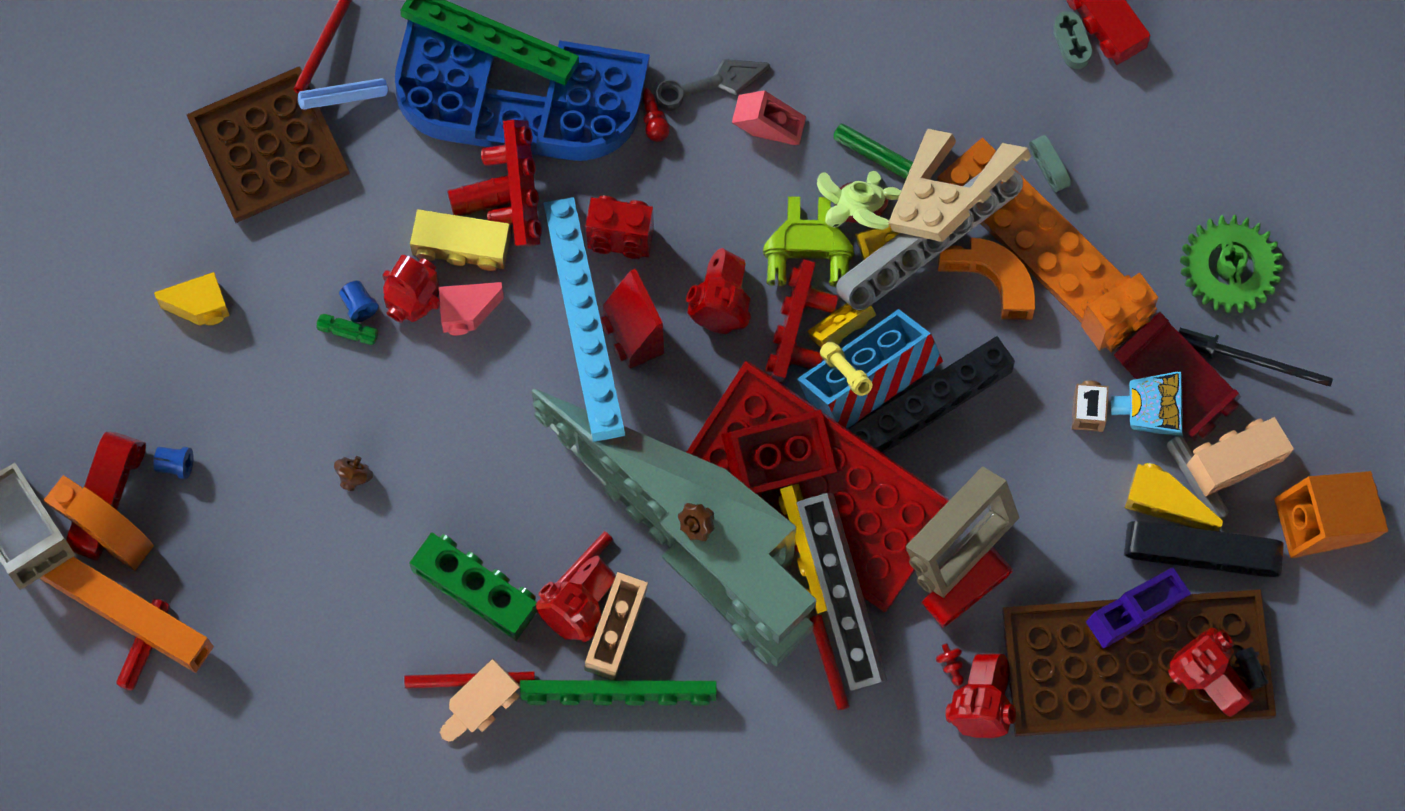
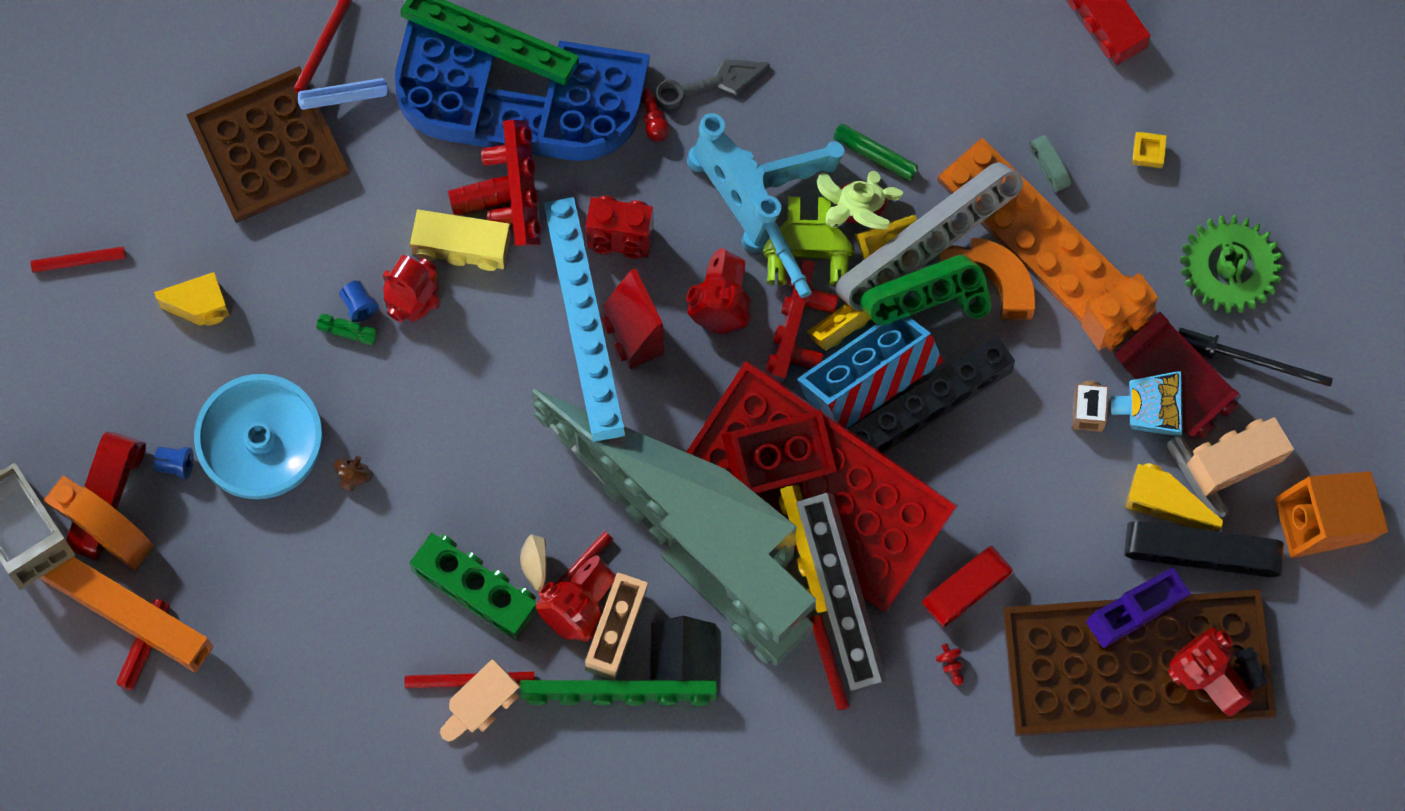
coral slope [439,282,504,336] -> none
reddish brown piece [678,503,715,541] -> none
coral slope [732,90,806,145] -> none
light yellow bar [820,342,873,396] -> none
tan wing [888,129,1032,242] -> none
dark tan window [905,466,1020,598] -> none
red piece [945,654,1016,738] -> none
sand green beam [1053,11,1092,69] -> none
none -> red piece [30,246,126,273]
none -> medium azure dish [194,374,323,499]
none -> tan hat [520,535,547,591]
none -> black slope [650,615,716,681]
none -> medium azure piece [687,113,844,298]
none -> green beam [860,255,992,325]
none -> yellow plate [1131,132,1167,168]

